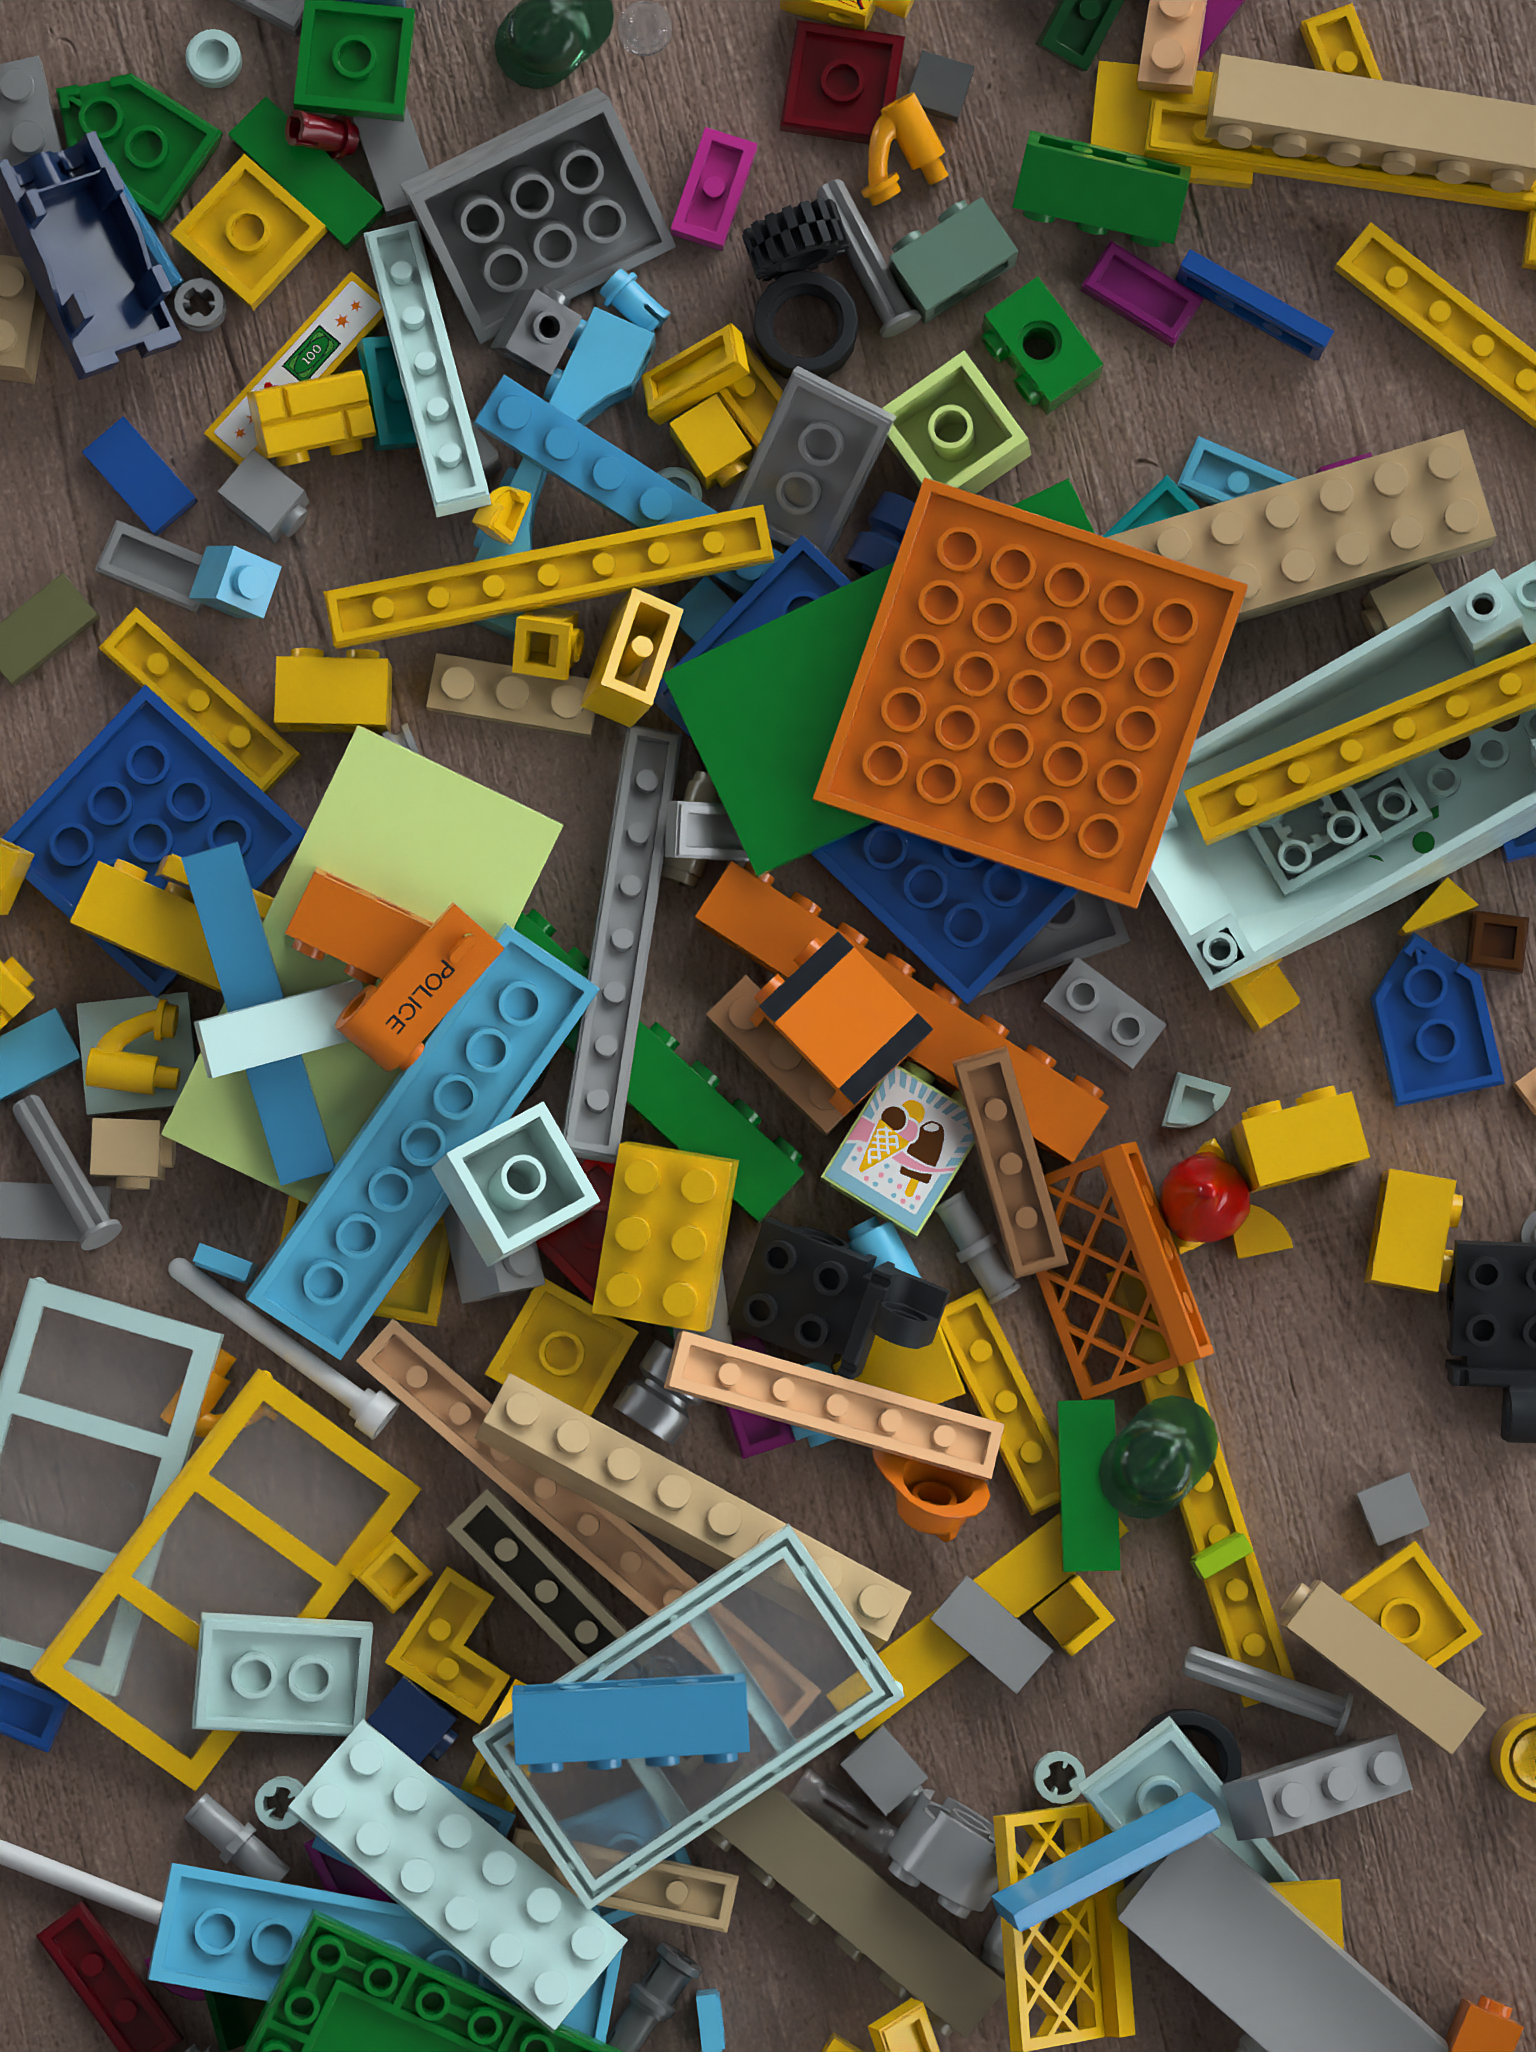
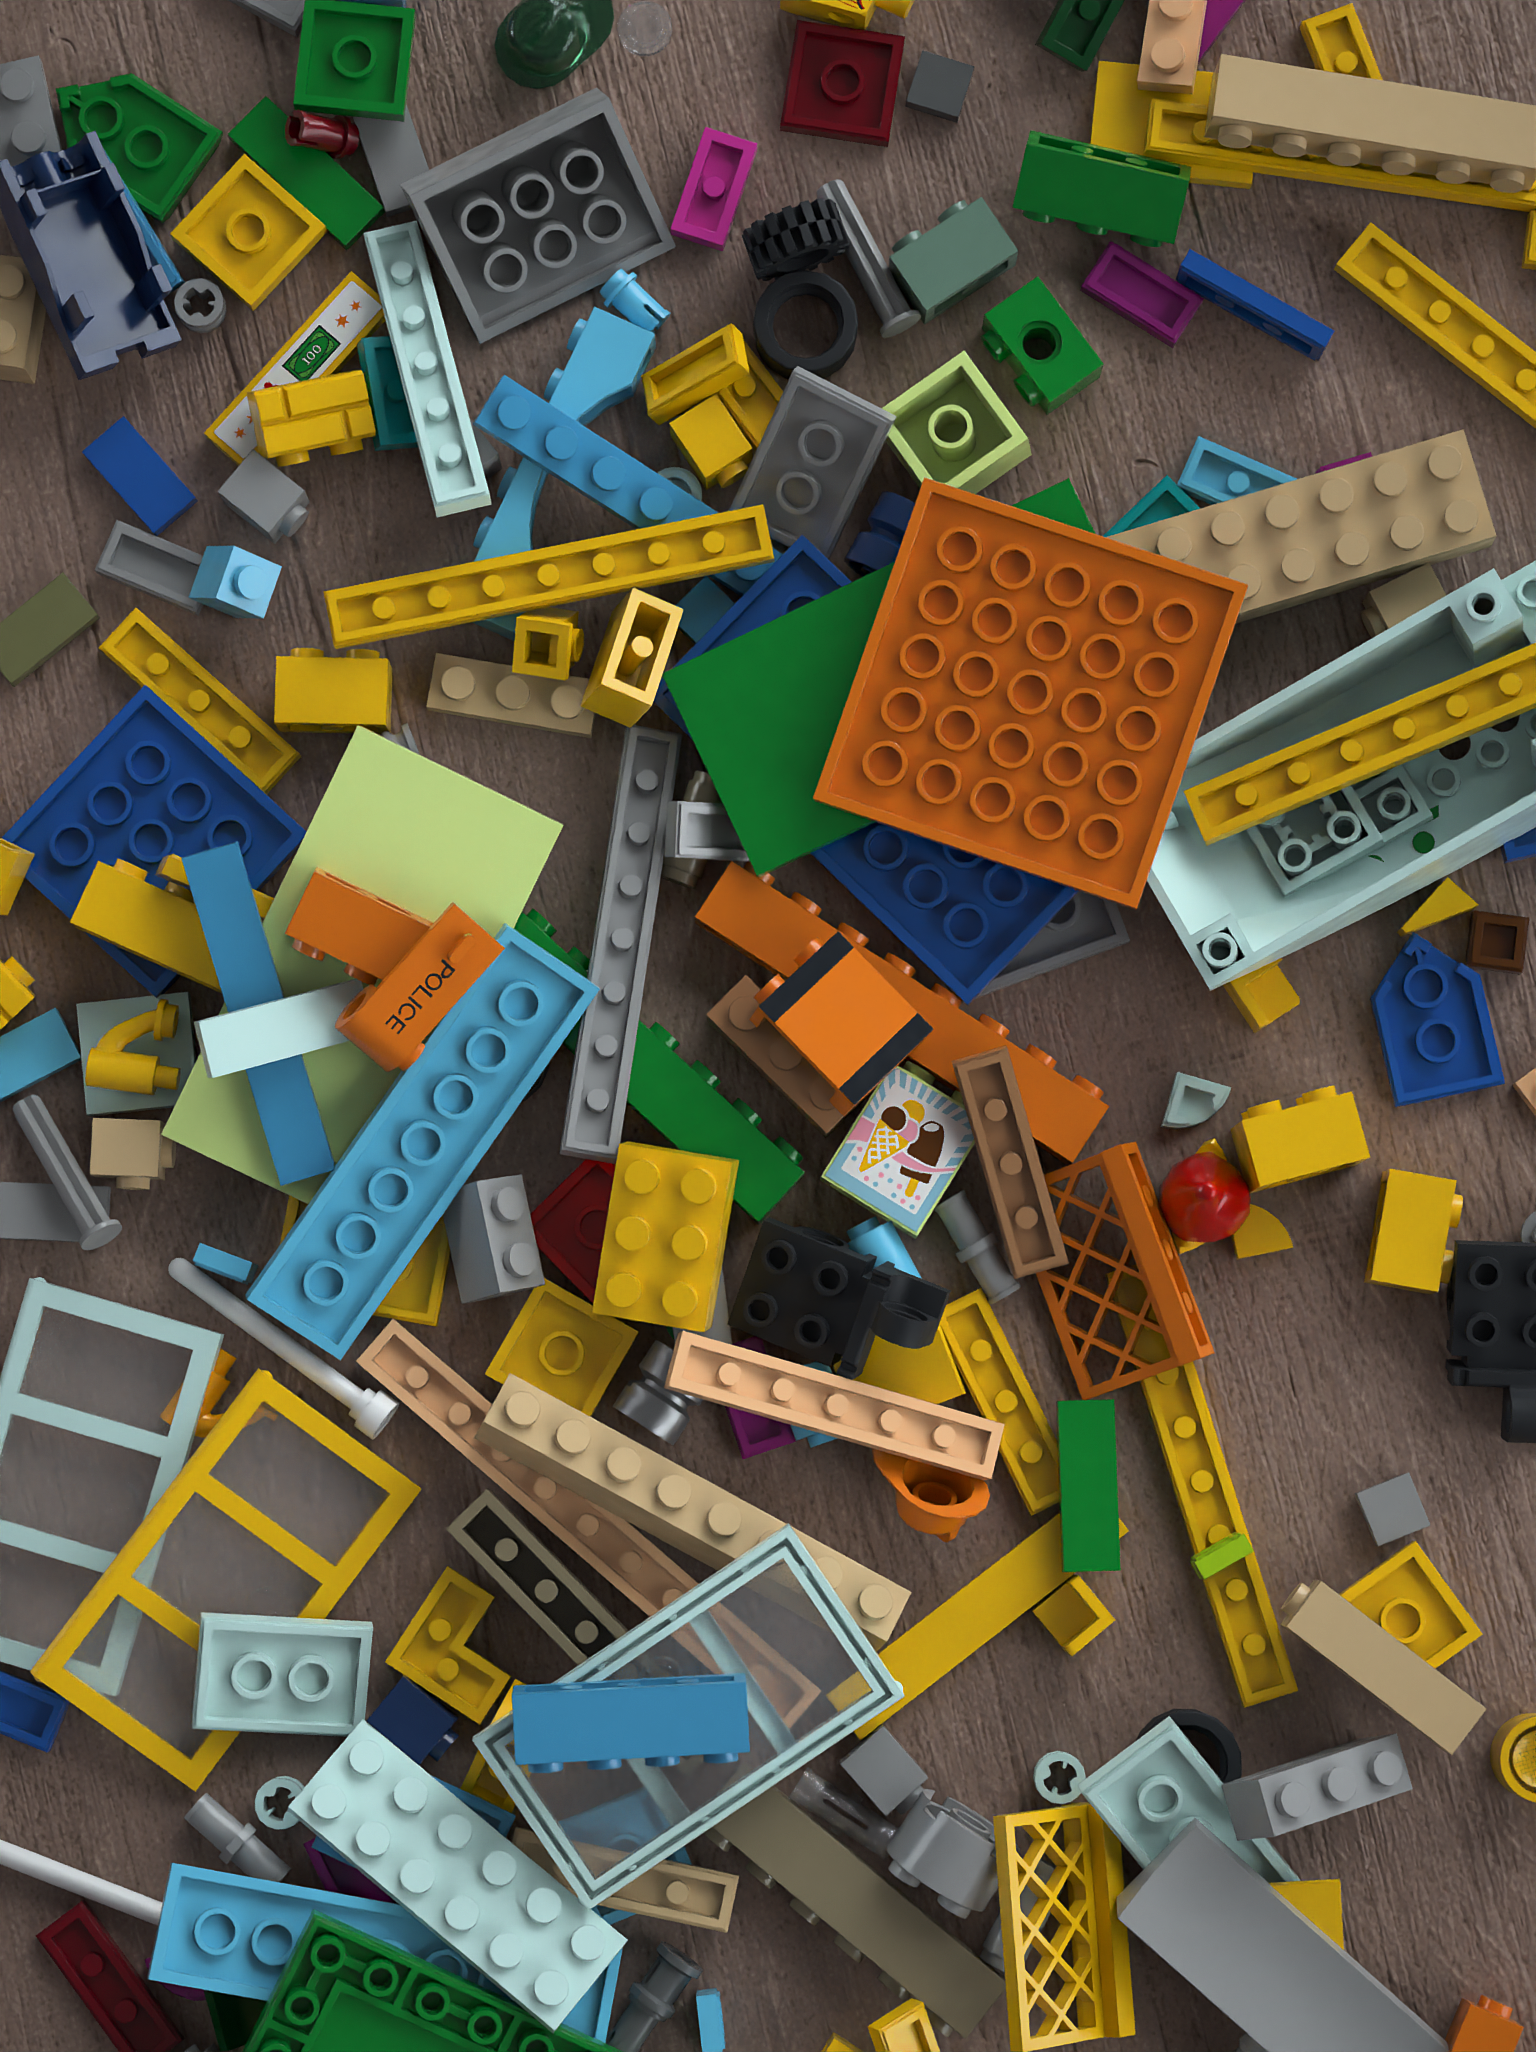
light aqua tile [186,29,242,88] -> none
yellow tile [351,1532,433,1614] -> none
light aqua brick [431,1101,600,1267] -> none
yellow tile [472,486,531,545] -> none
flat silver brick [490,285,582,375] -> none
light orange plant [861,92,949,206] -> none
light grey tile [929,1575,1054,1694] -> none
dark azure tile [991,1791,1221,1932] -> none
light grey brick [1039,956,1167,1075] -> none
clear green piece [1099,1395,1218,1519] -> none
light grey axle [1182,1646,1354,1736] -> none

